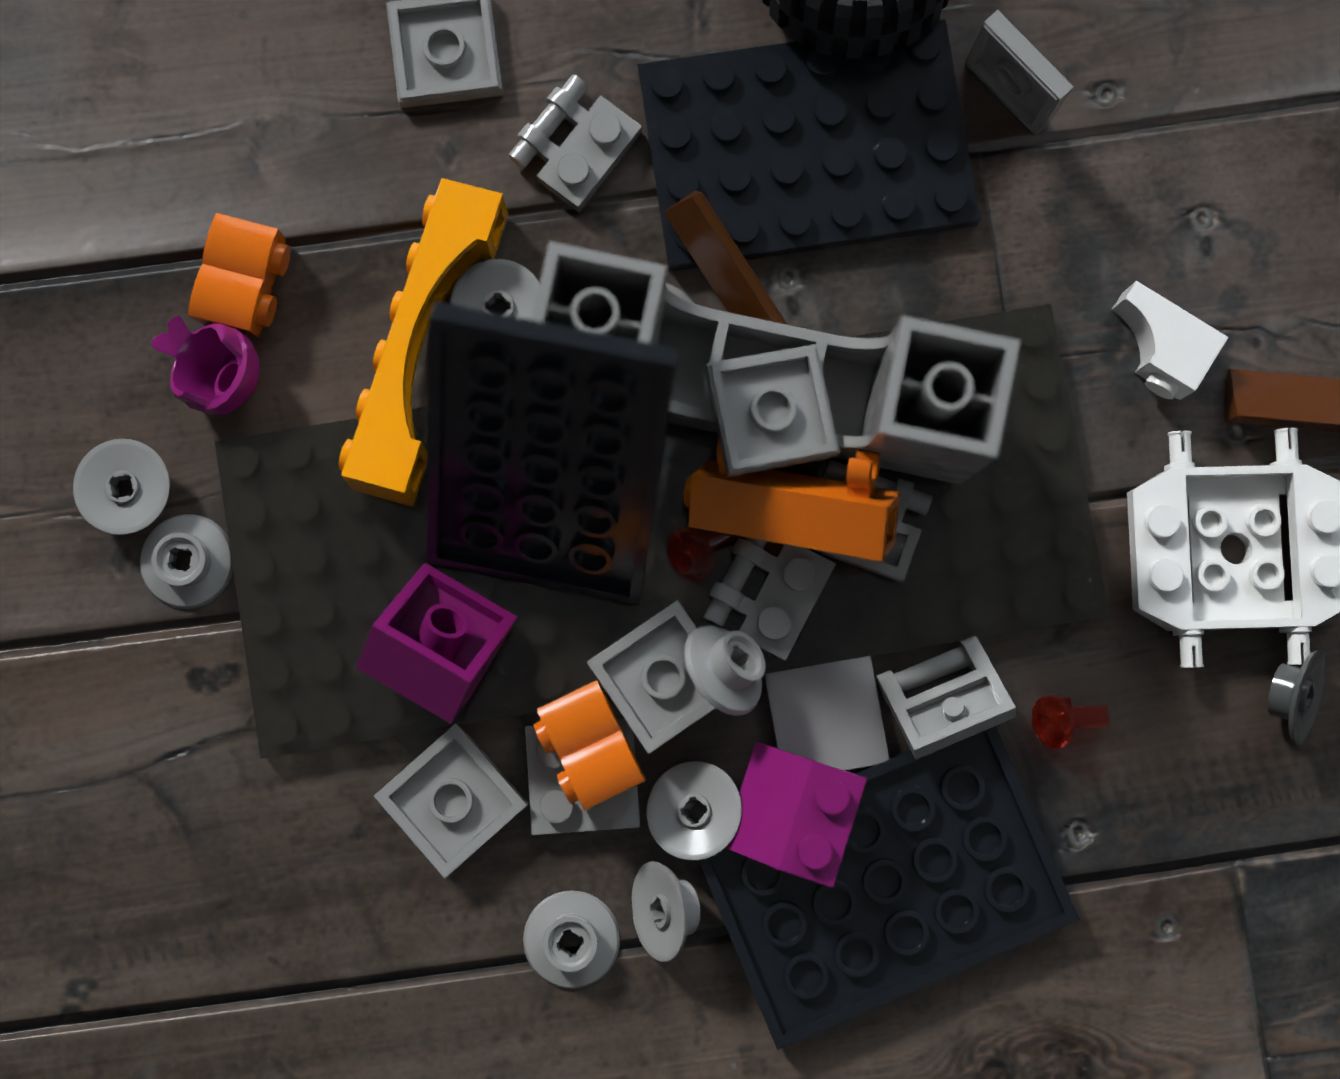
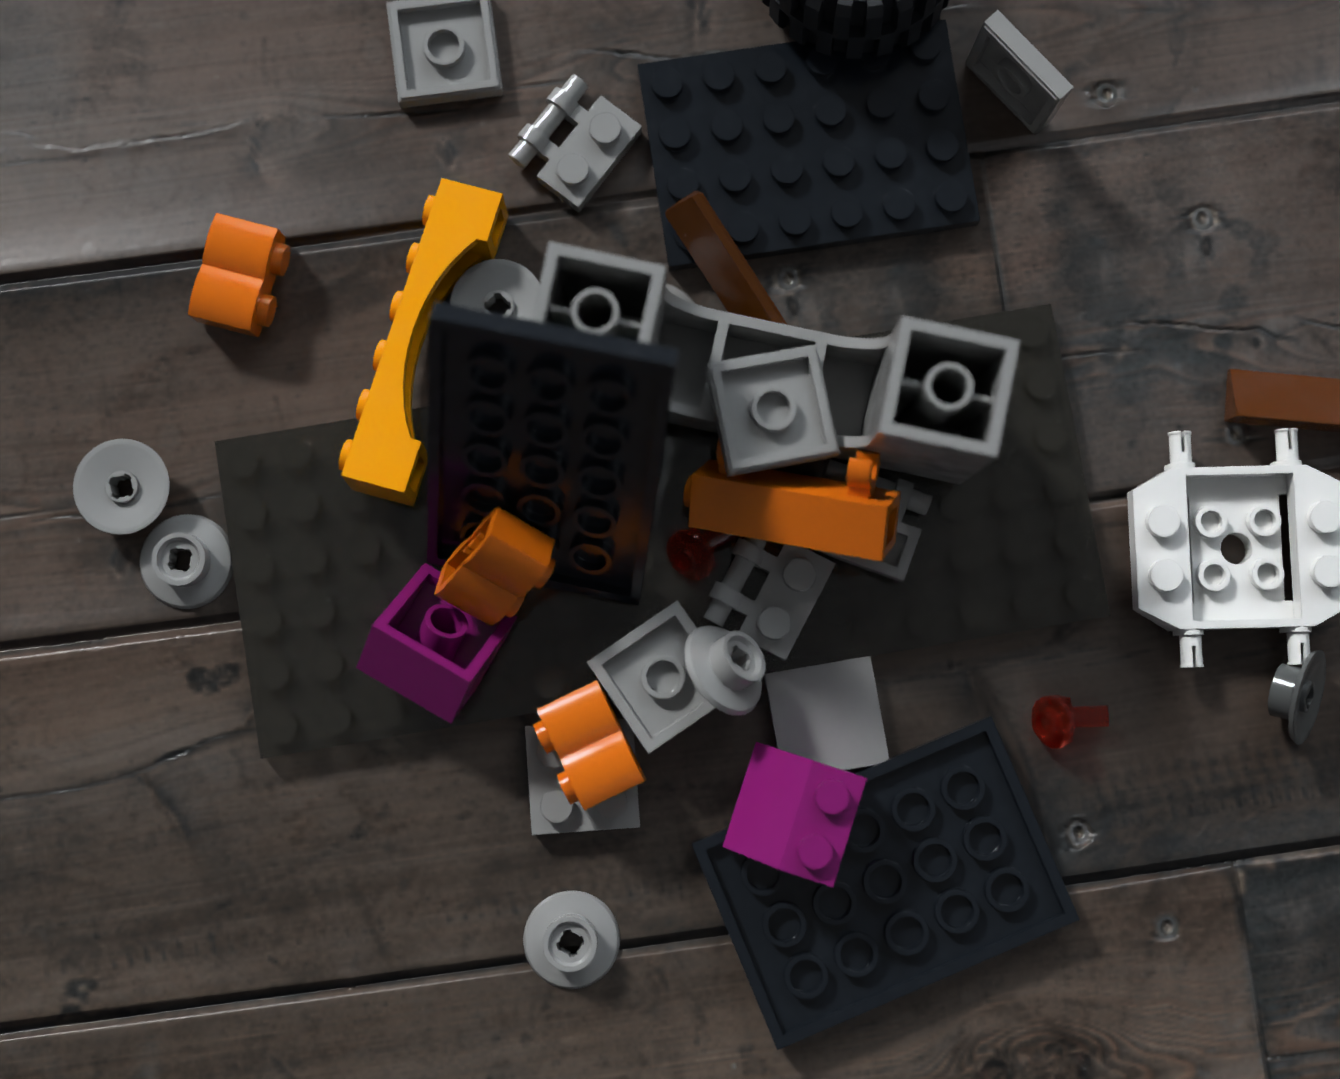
magenta hat [151,316,260,416] -> none
light grey plate [374,723,529,878] -> none
light grey piece [631,861,700,962] -> none
light grey piece [647,761,742,860] -> none
light grey plate [875,635,1016,759] -> none
white arch [1112,281,1228,400] -> none
none -> orange brick [434,507,556,626]

